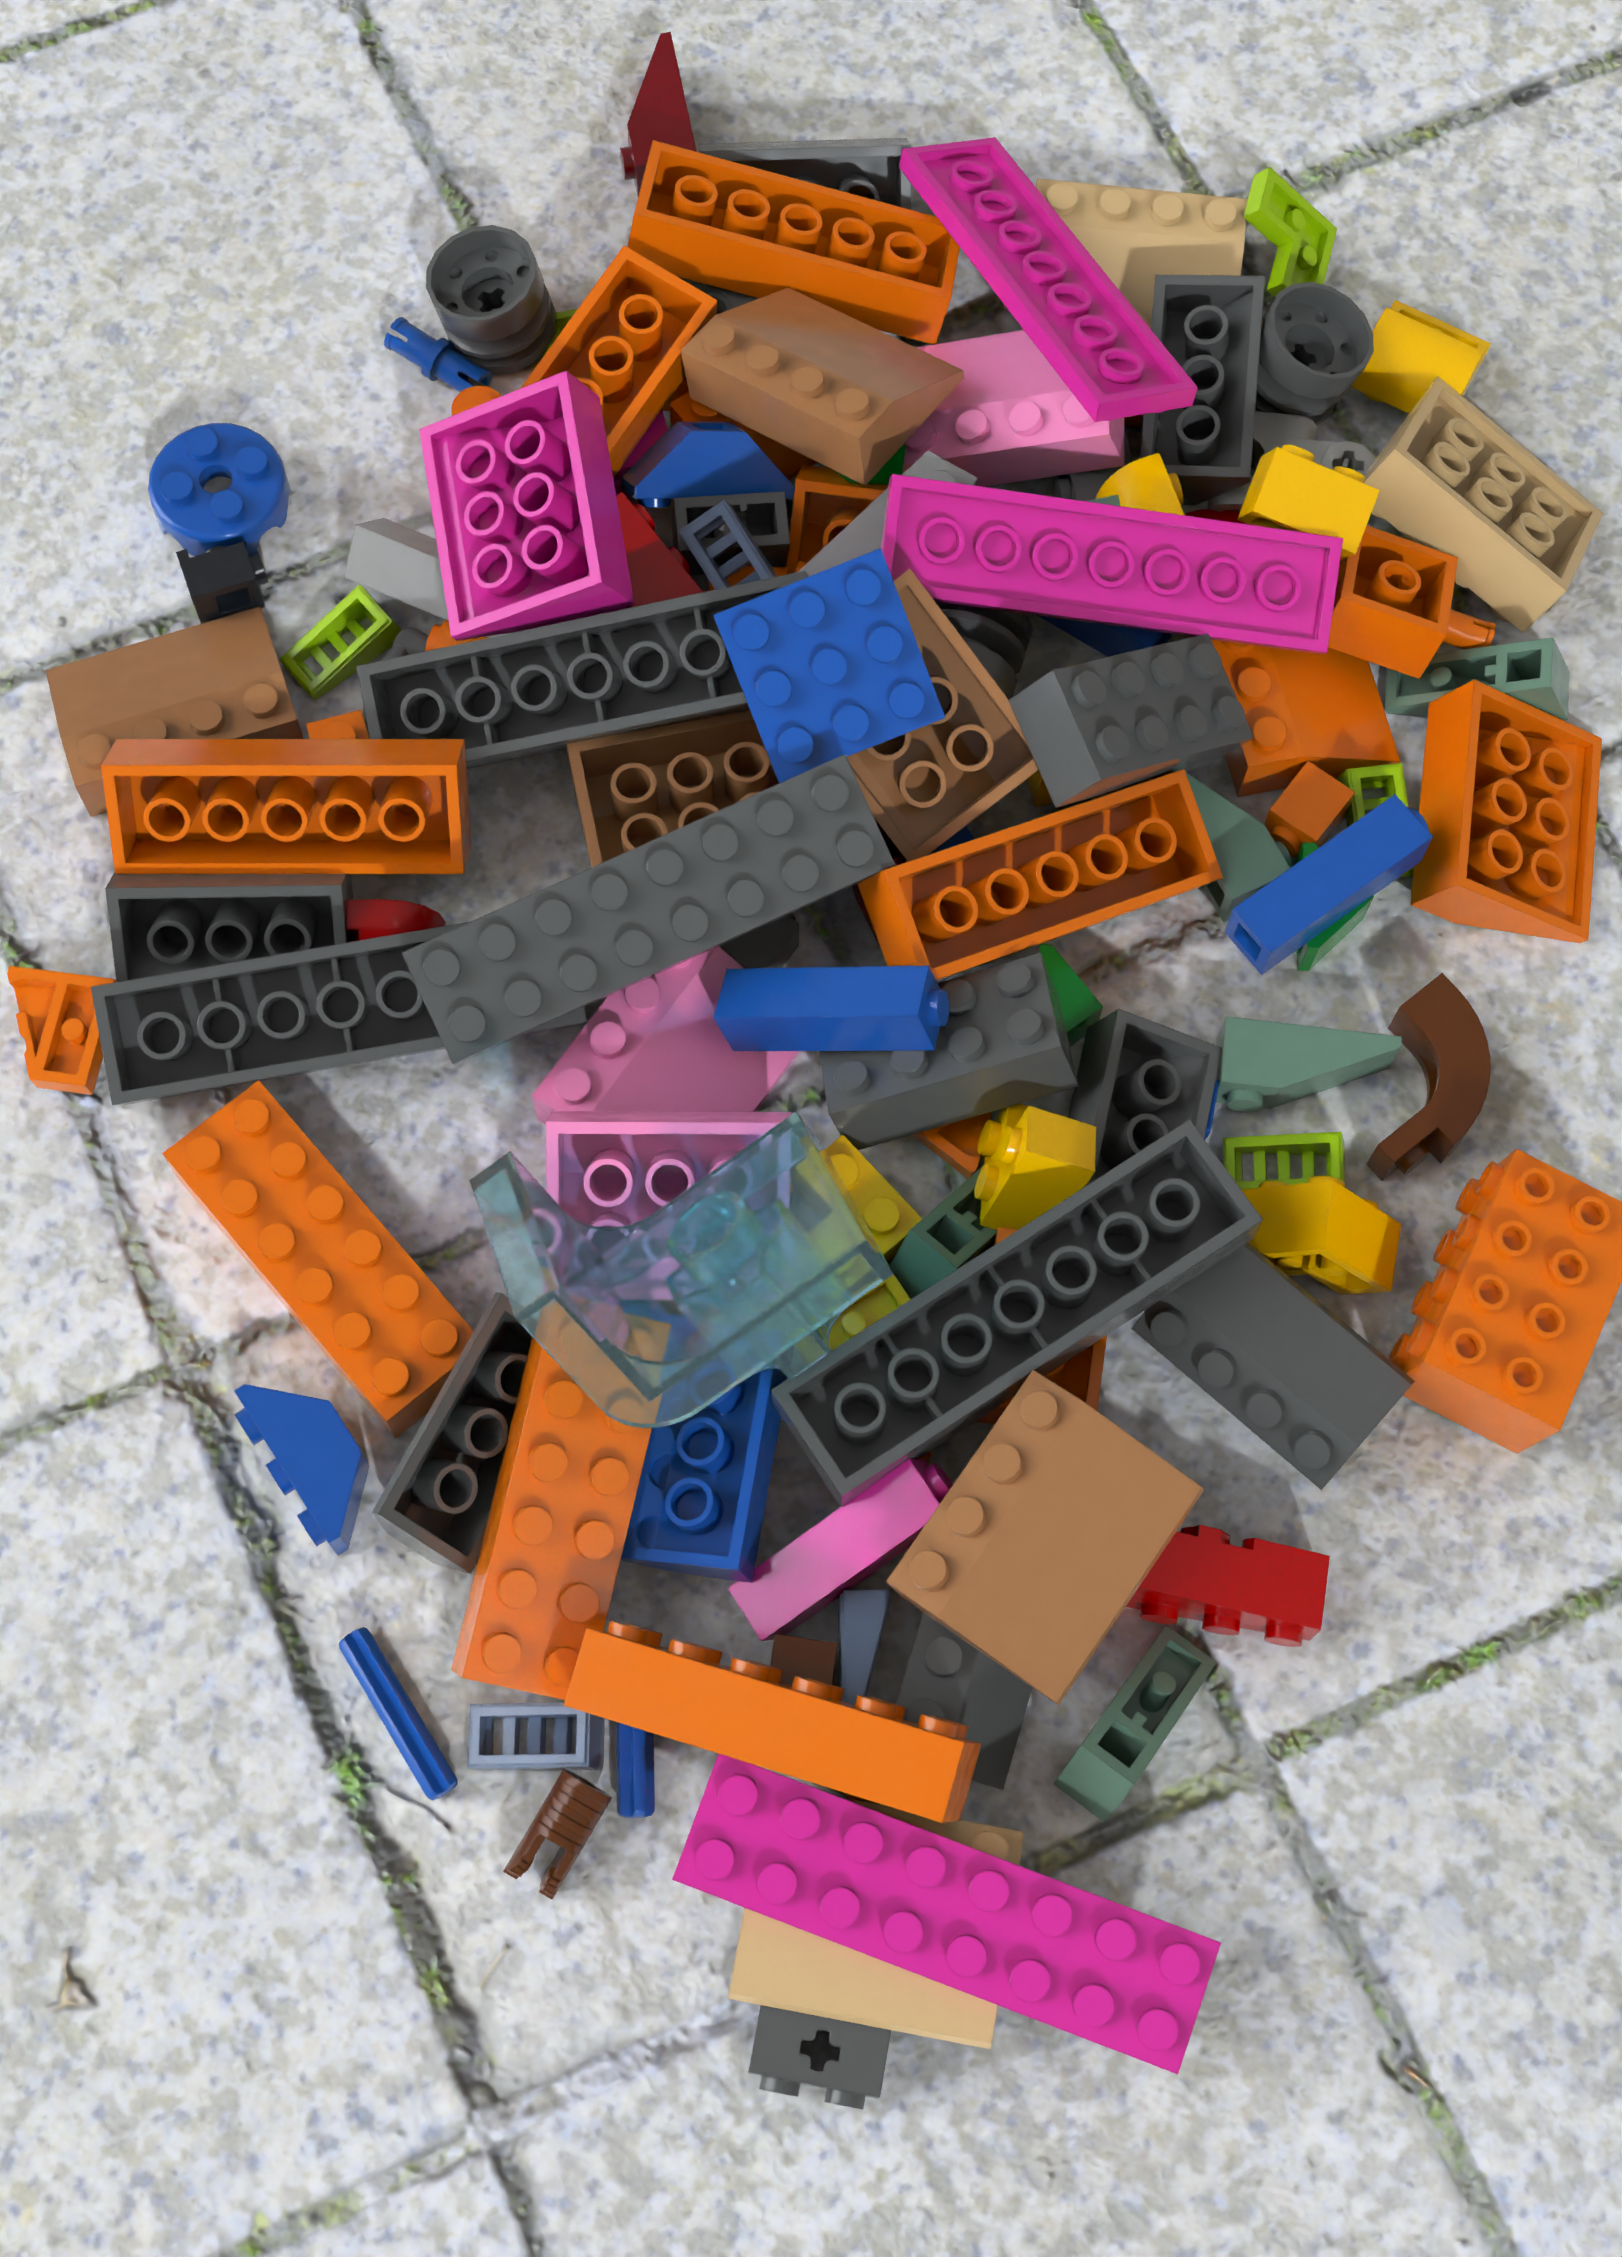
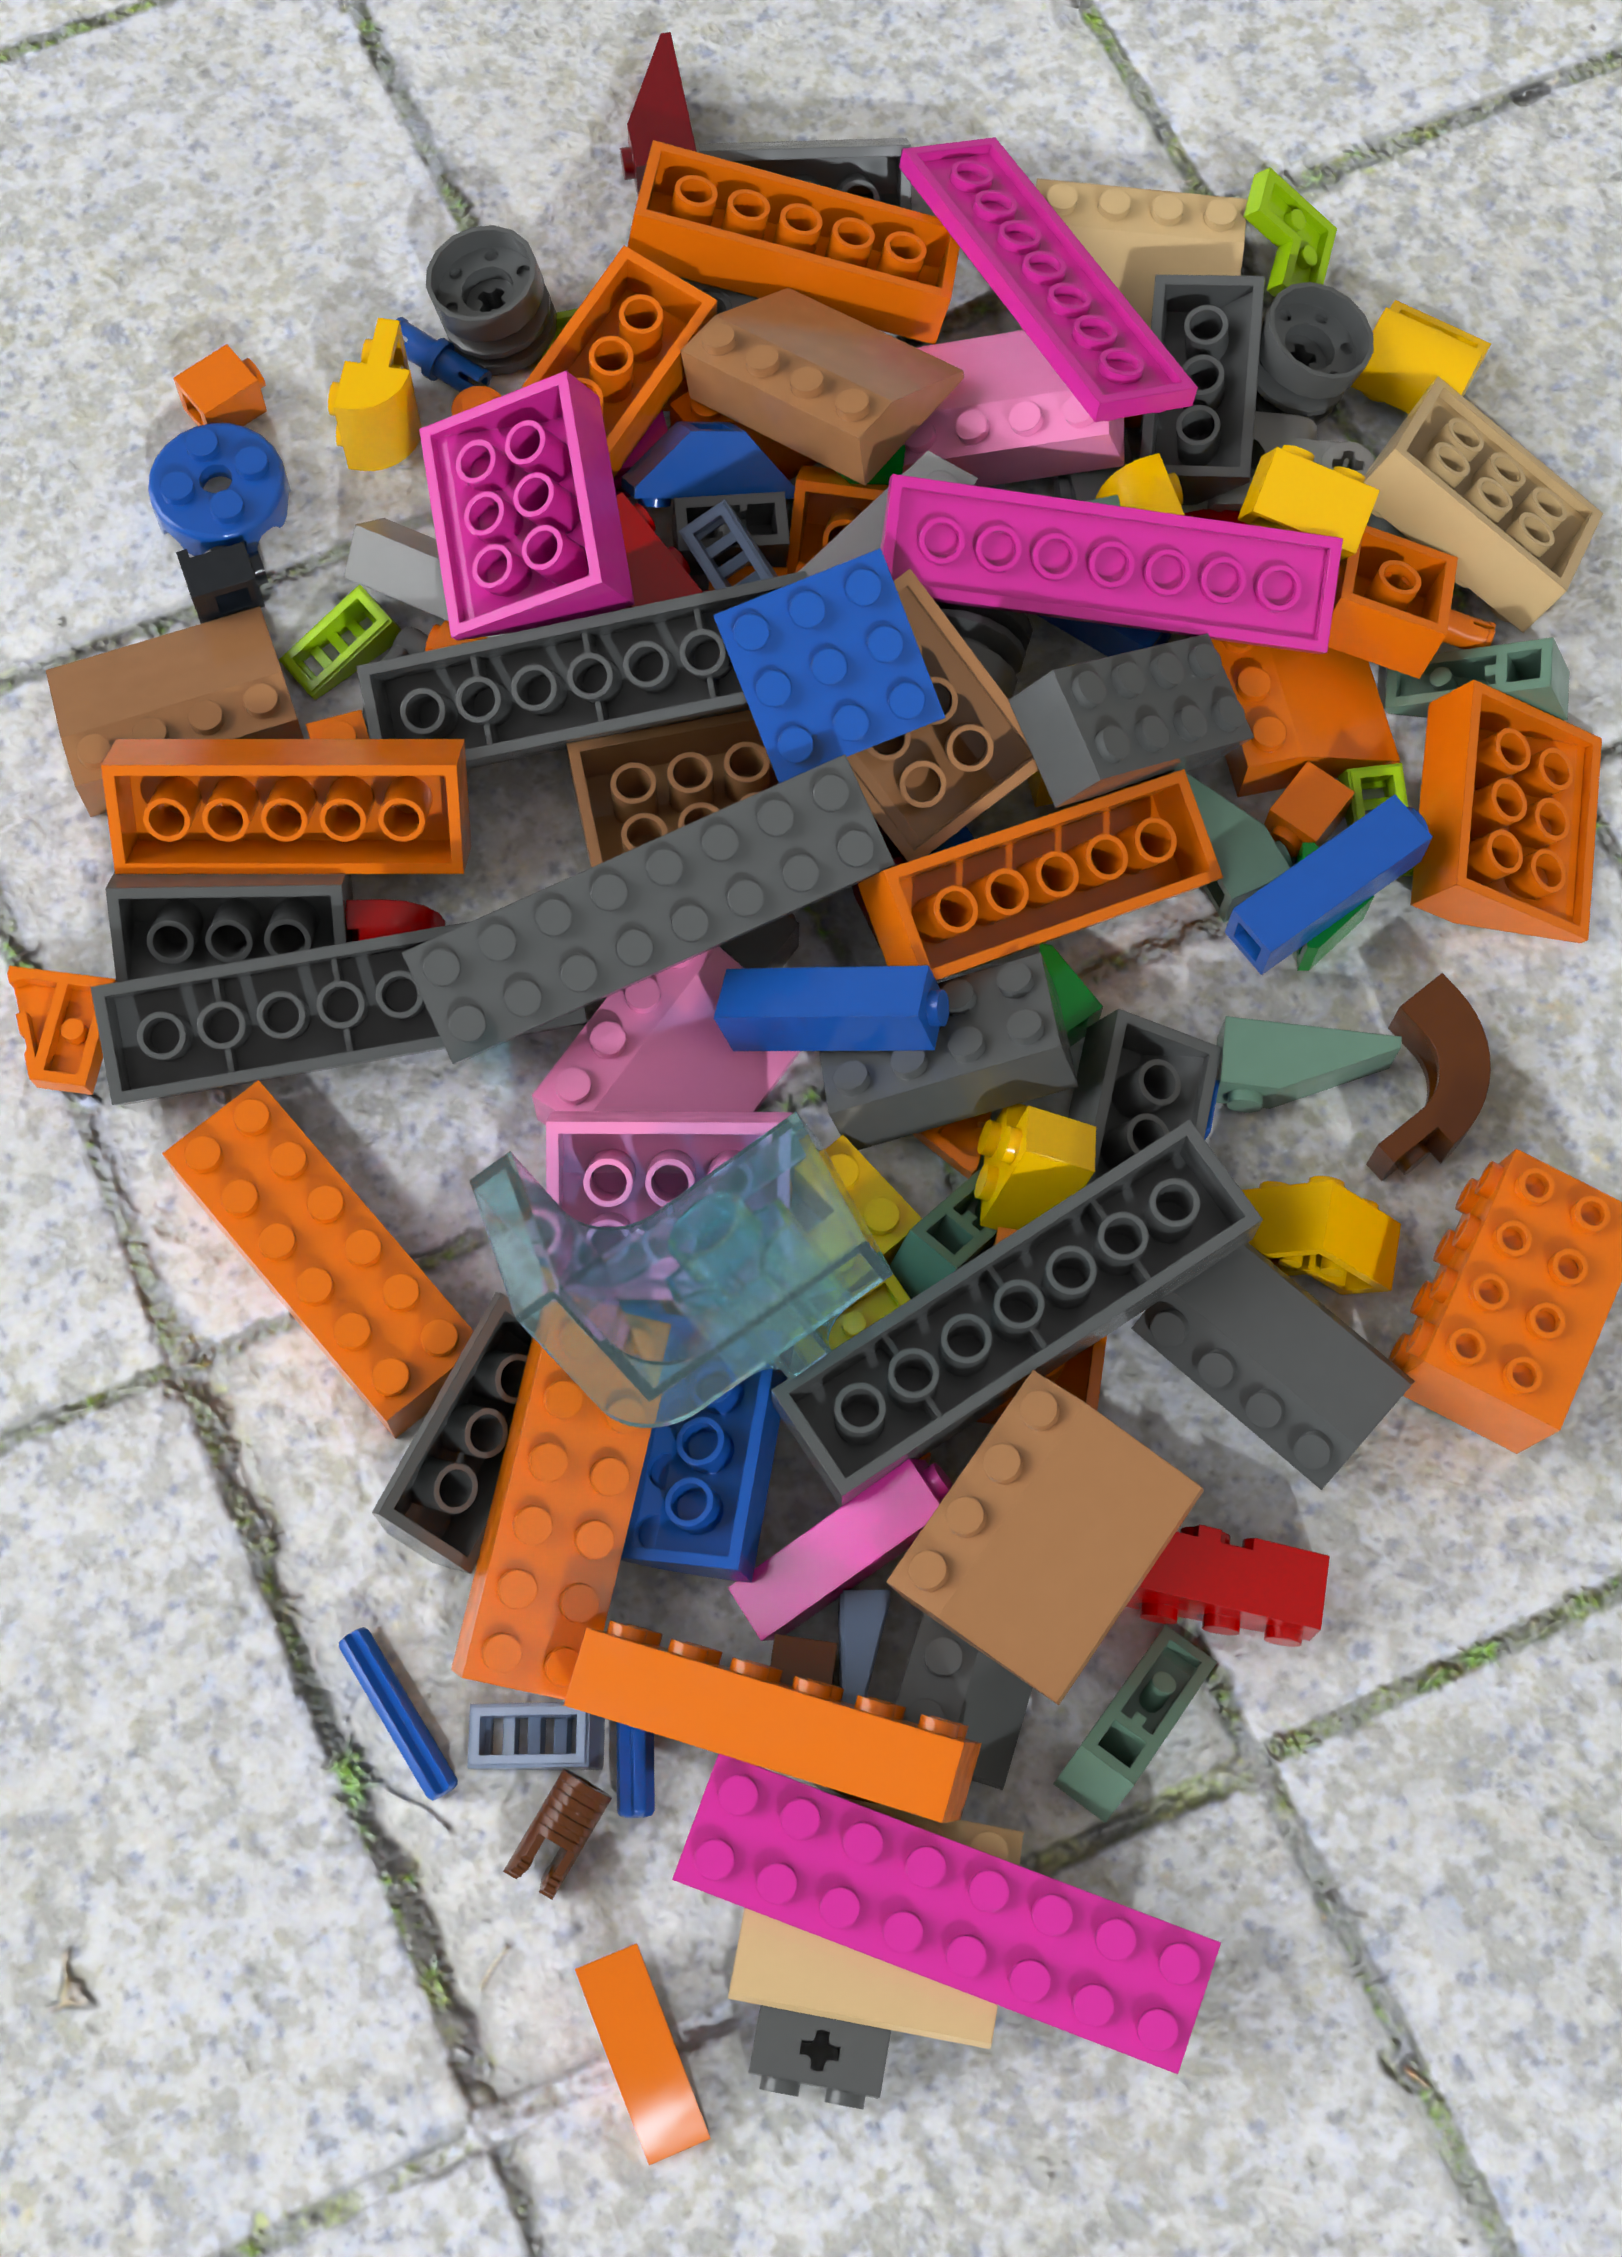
blue slope [234,1384,370,1556] -> none
lime slope [1223,1131,1346,1190] -> none
none -> orange brick [173,344,267,426]
none -> yellow brick [328,318,422,471]
none -> orange slope [575,1943,711,2165]

